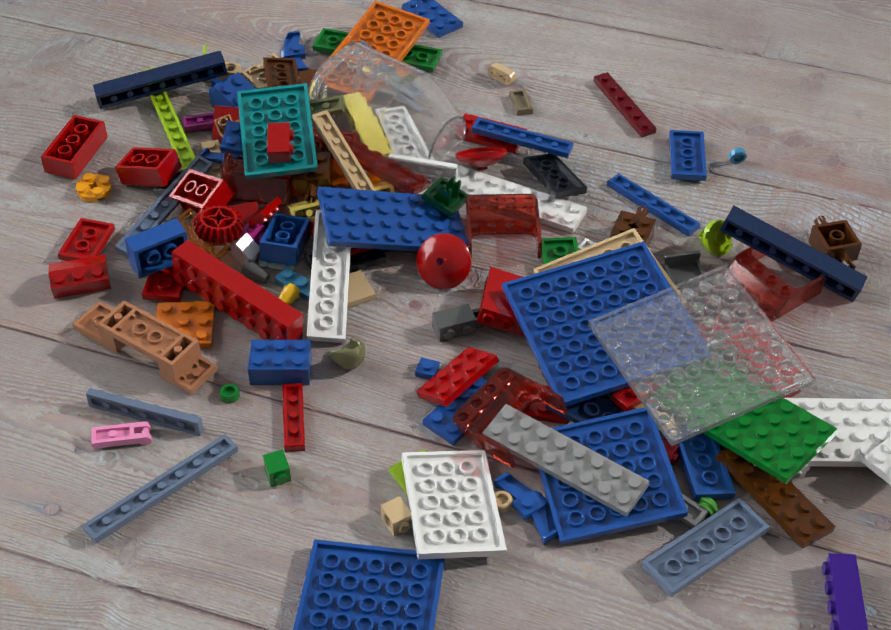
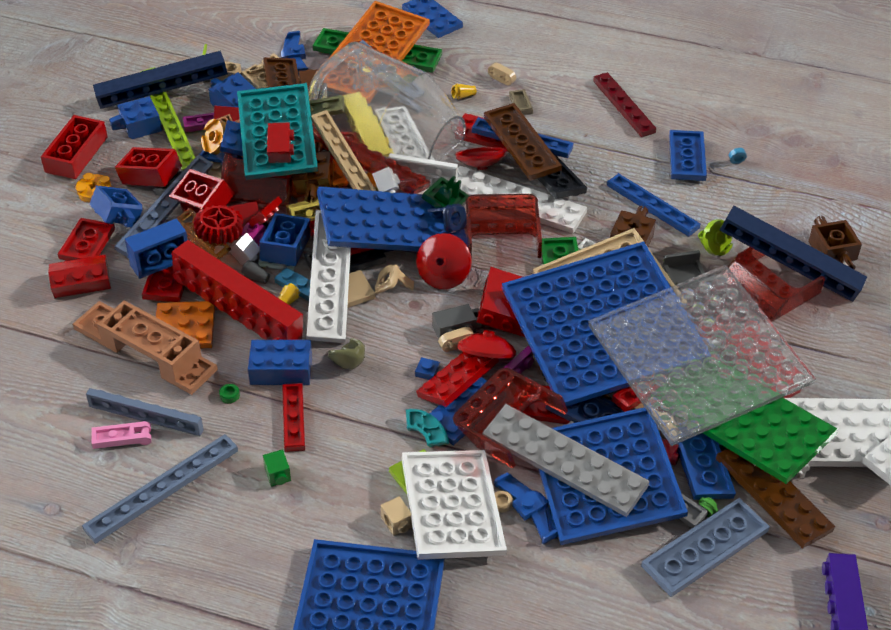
none -> blue hinge [89,186,143,228]
none -> blue hinge [109,97,162,139]
none -> light orange plate [201,119,226,155]
none -> white brick [372,167,400,193]
none -> tan piece [374,264,414,294]
none -> teal tile [406,409,449,447]
none -> dark blue piece [428,204,467,233]
none -> tan beam [438,327,474,352]
none -> yellow cone [451,83,477,100]
none -> red dish [457,330,516,358]
none -> reddish brown plate [484,103,562,181]
none -> magenta plate [502,346,534,385]

